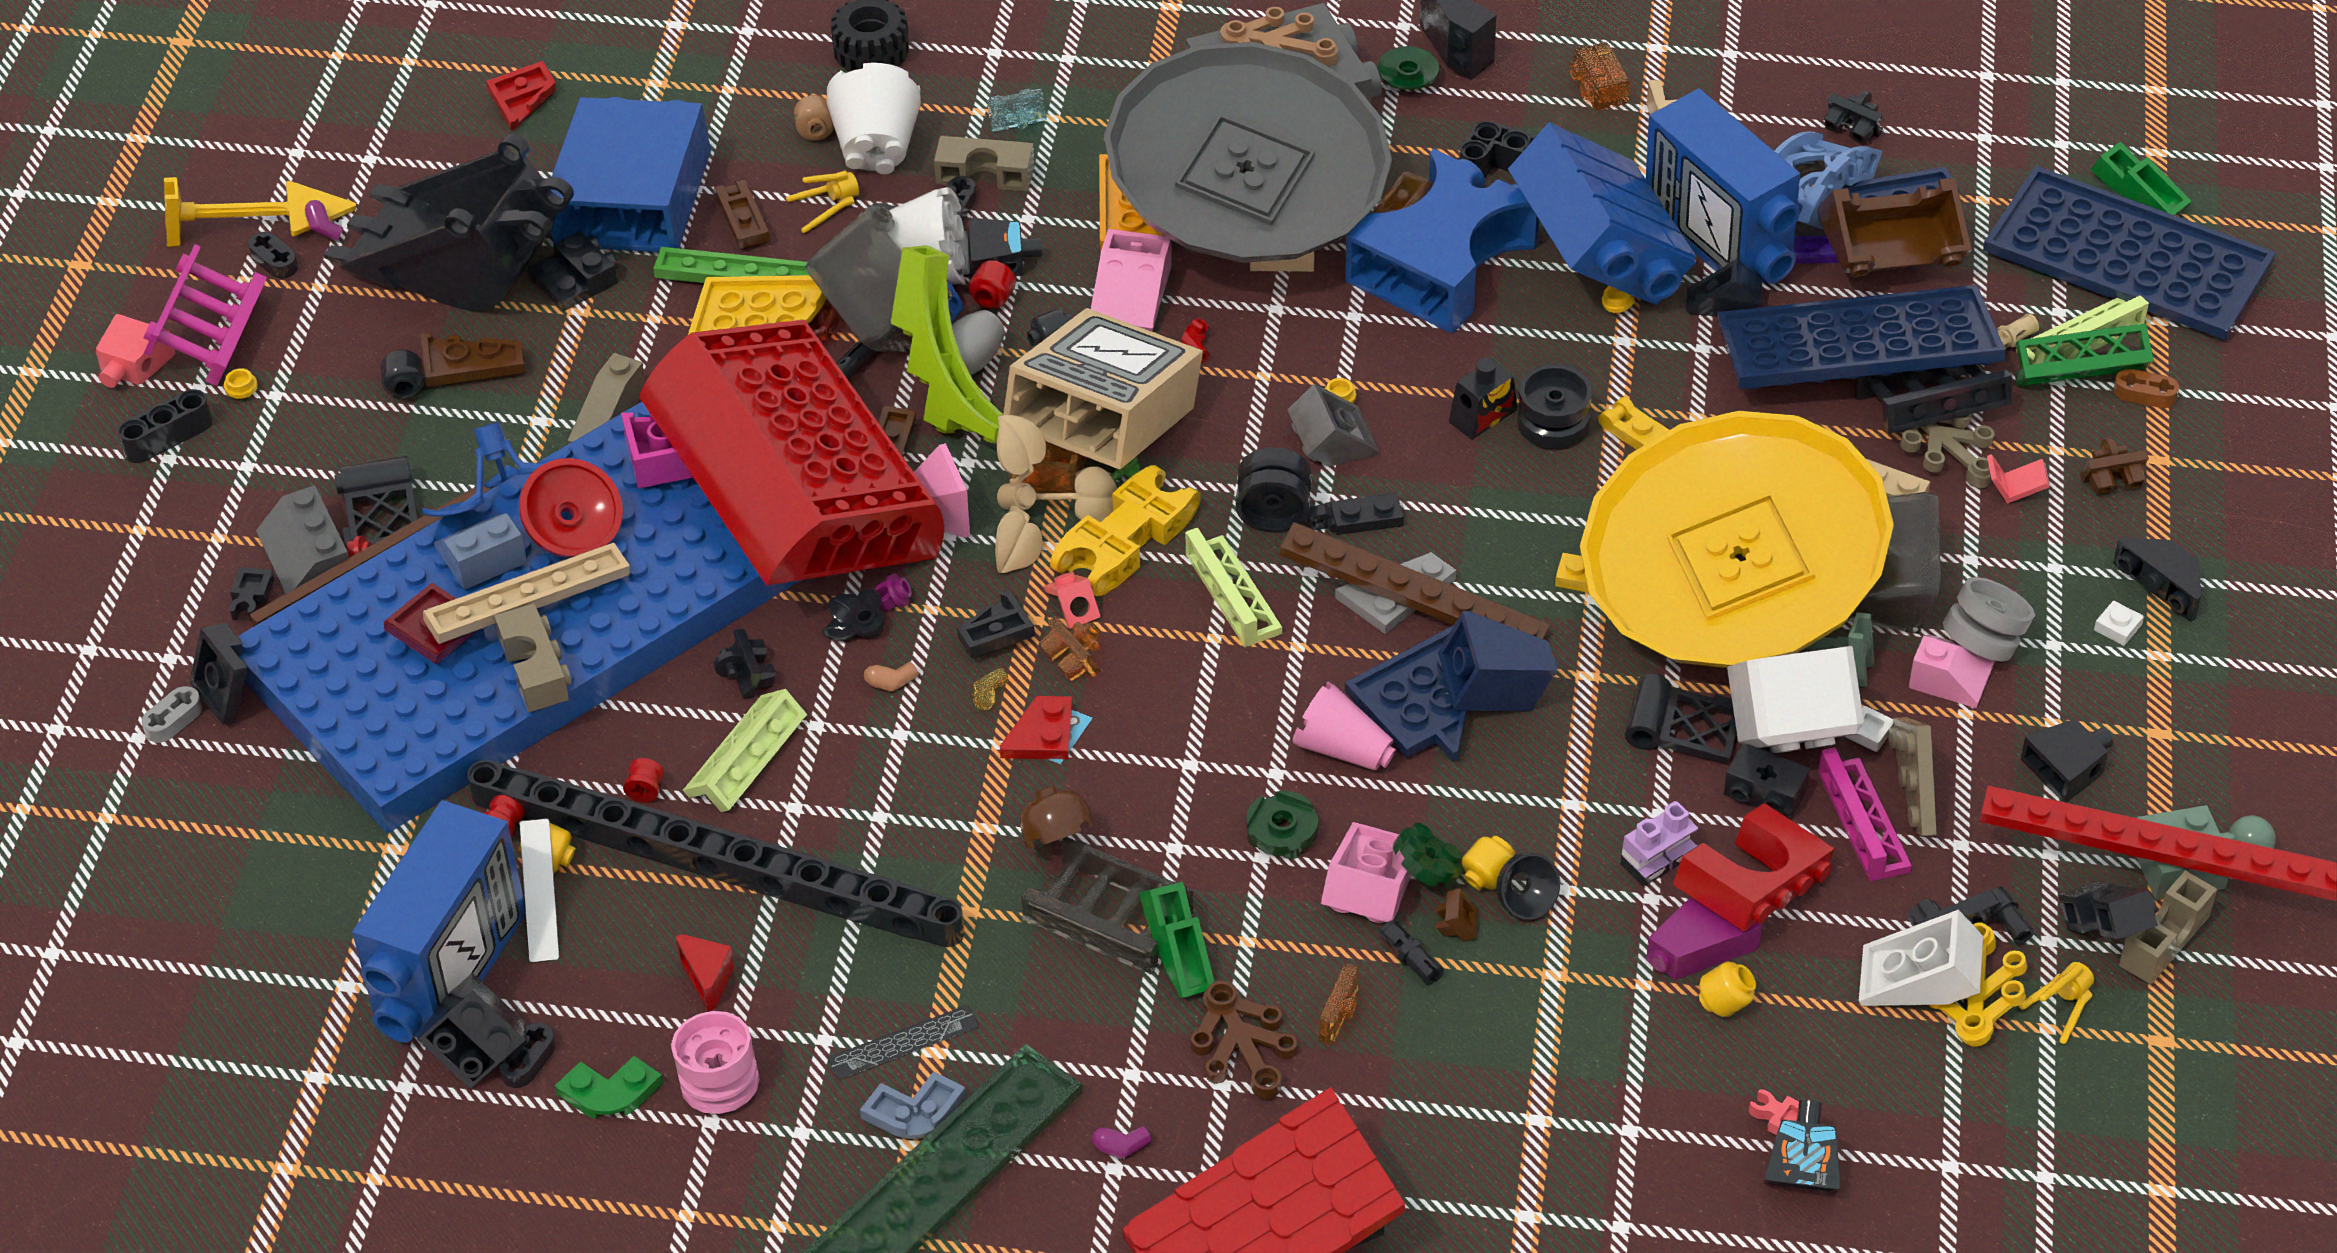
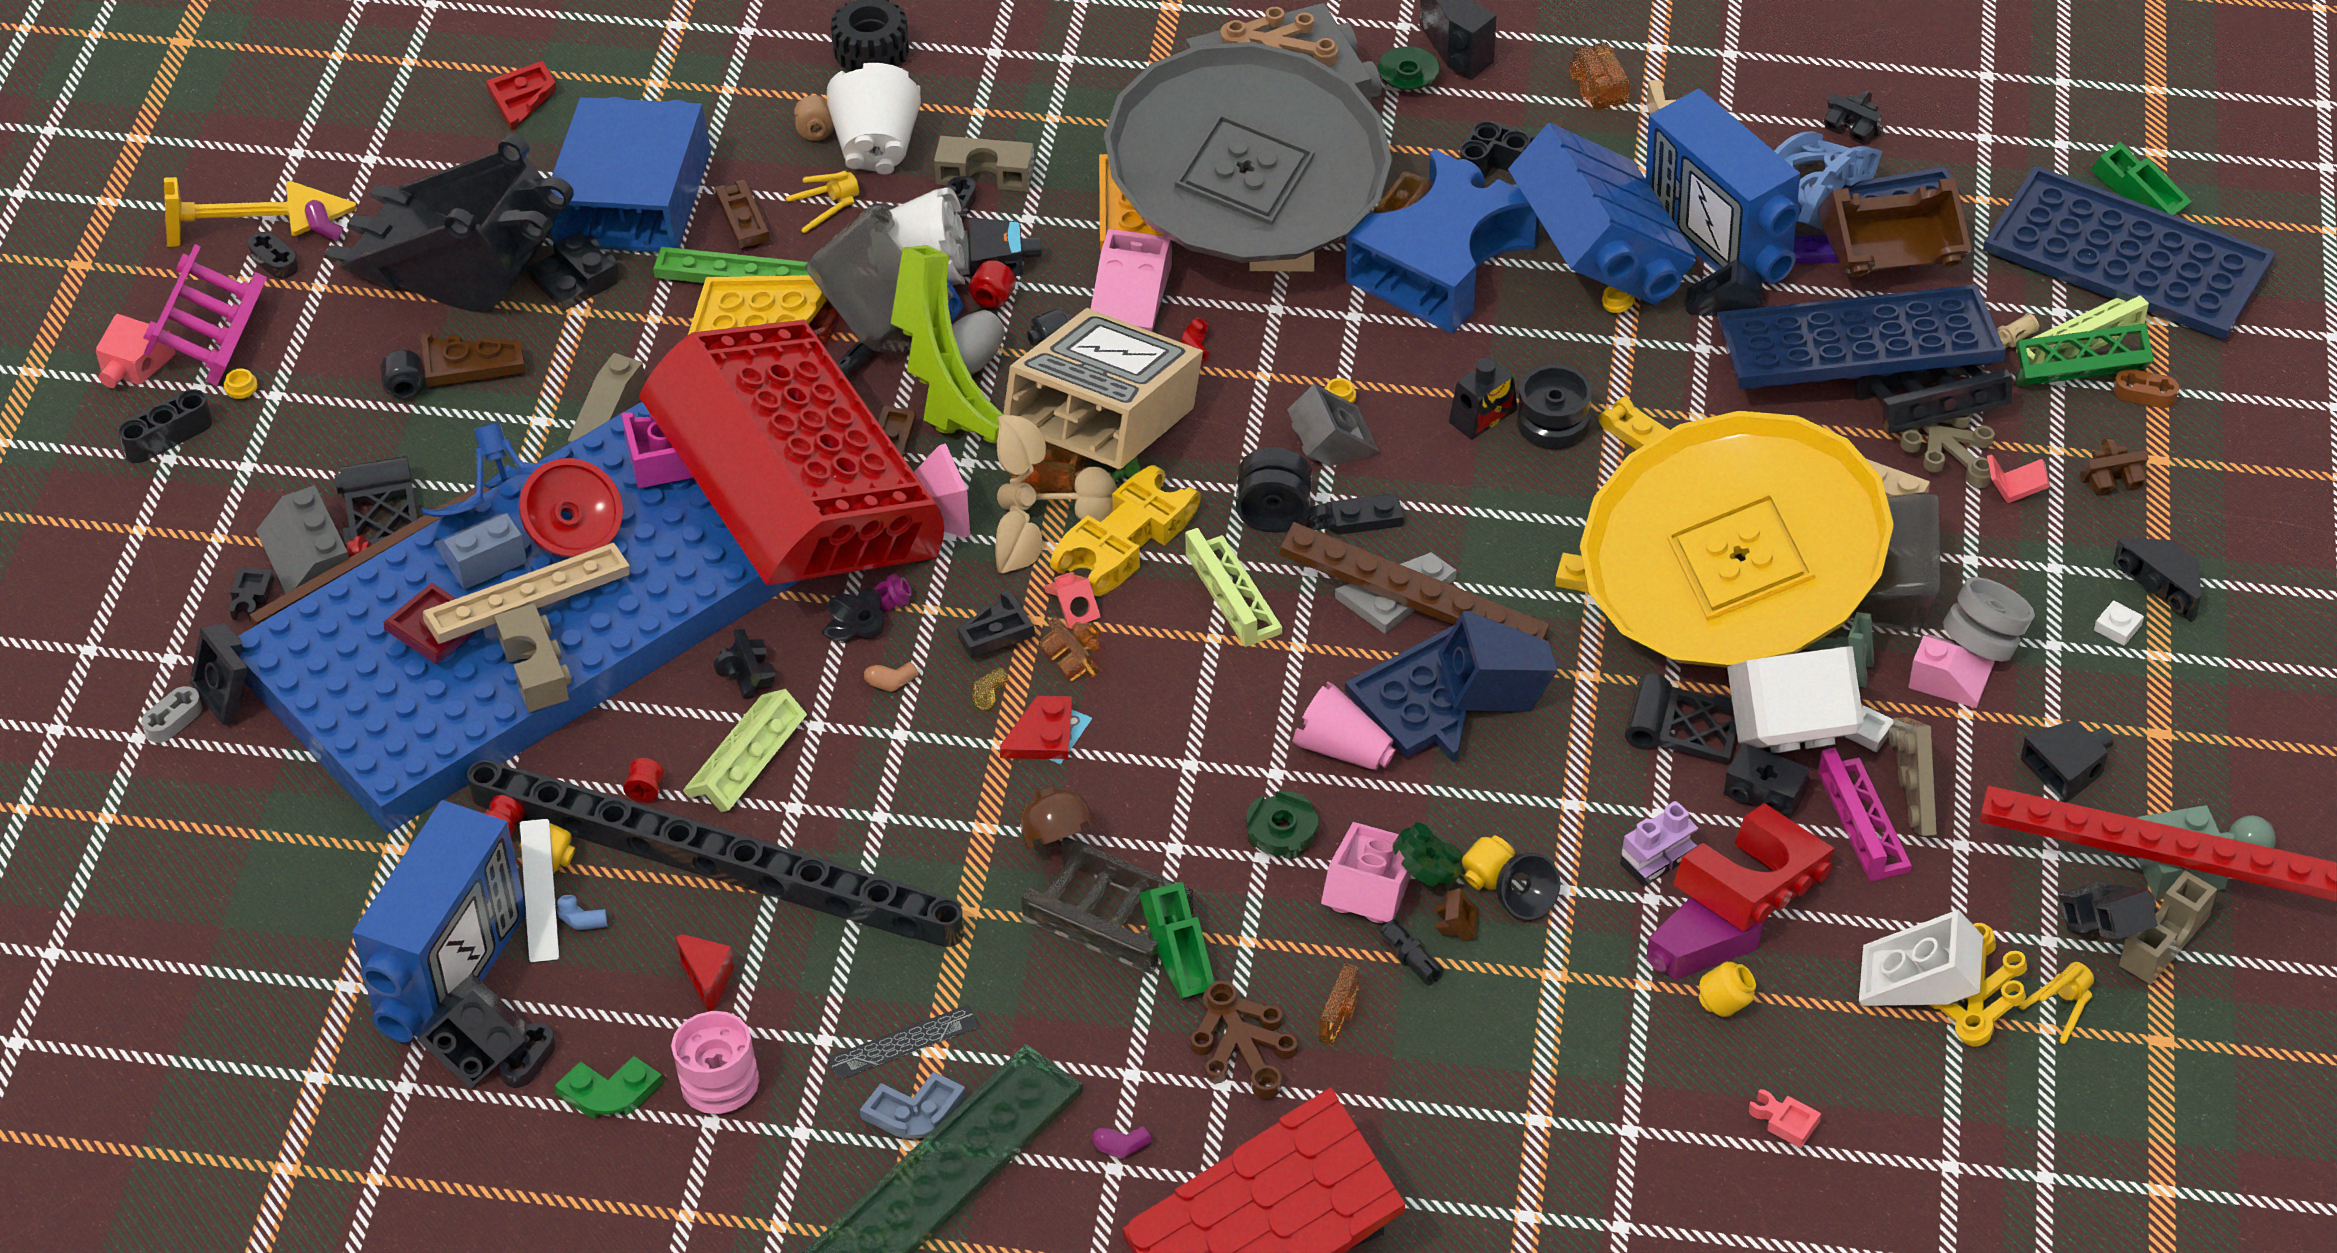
clear light blue hips [987,88,1046,132] -> none
torso [1763,1100,1840,1193] -> none
black beam [1907,886,2035,945] -> none
none -> medium blue arm [556,895,608,930]

